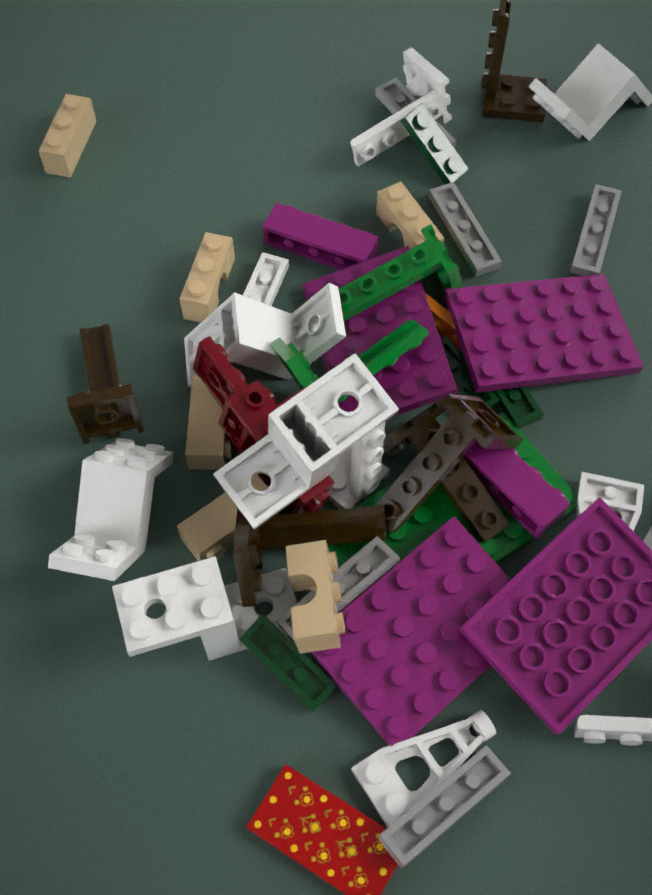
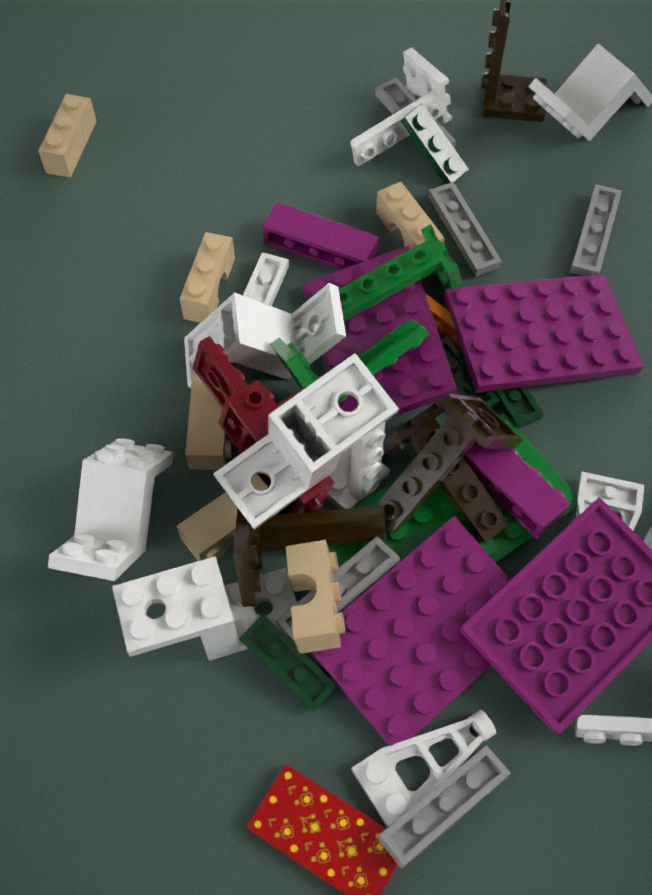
dark brown bracket [67,323,144,444] -> none

